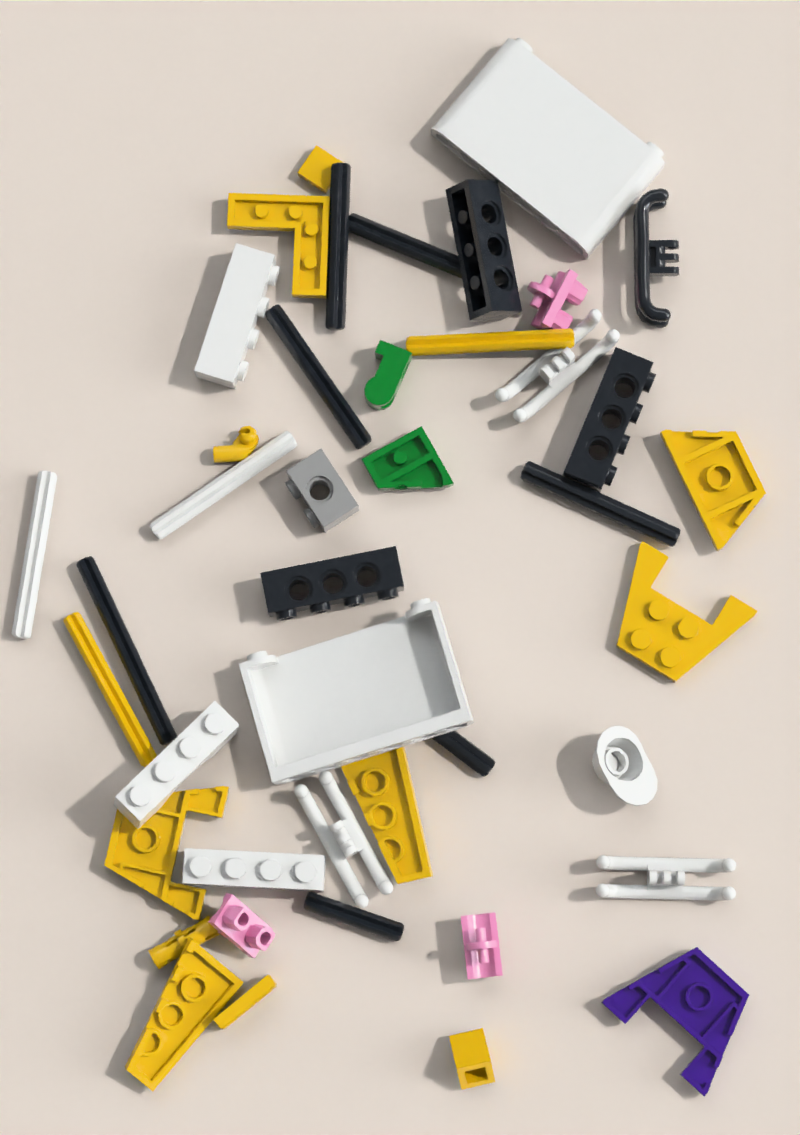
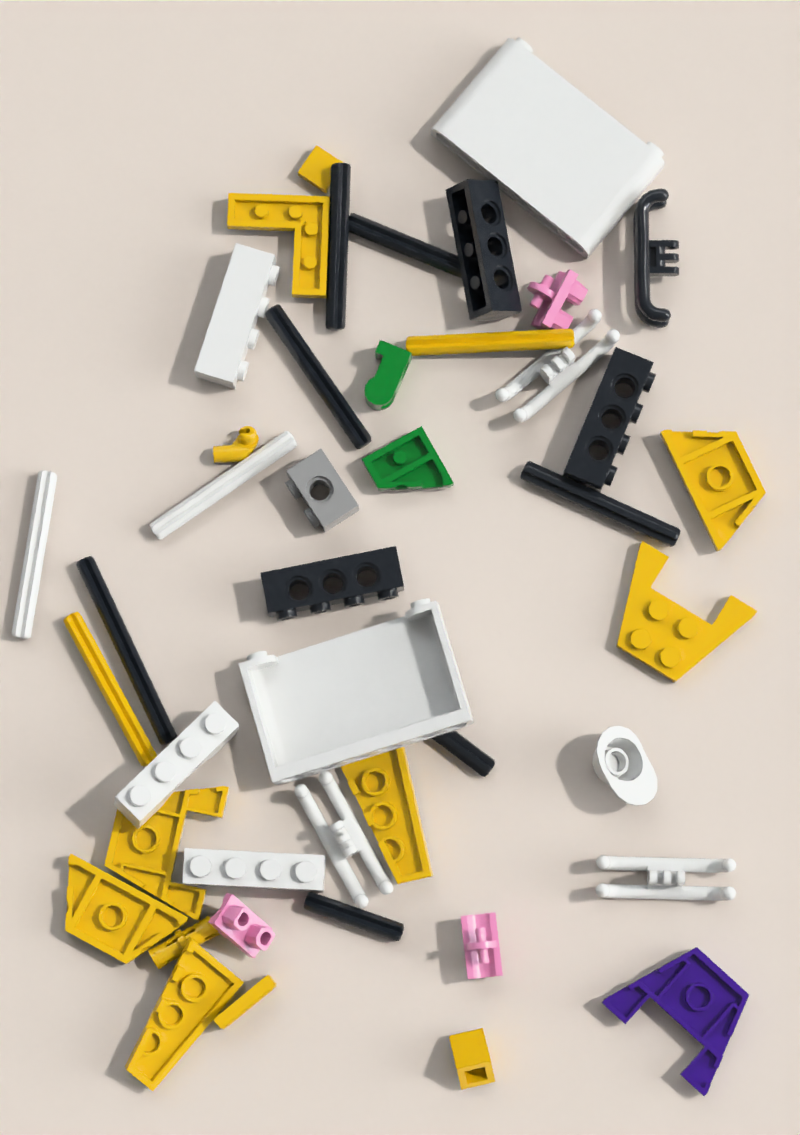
none -> yellow wing [65,854,189,964]

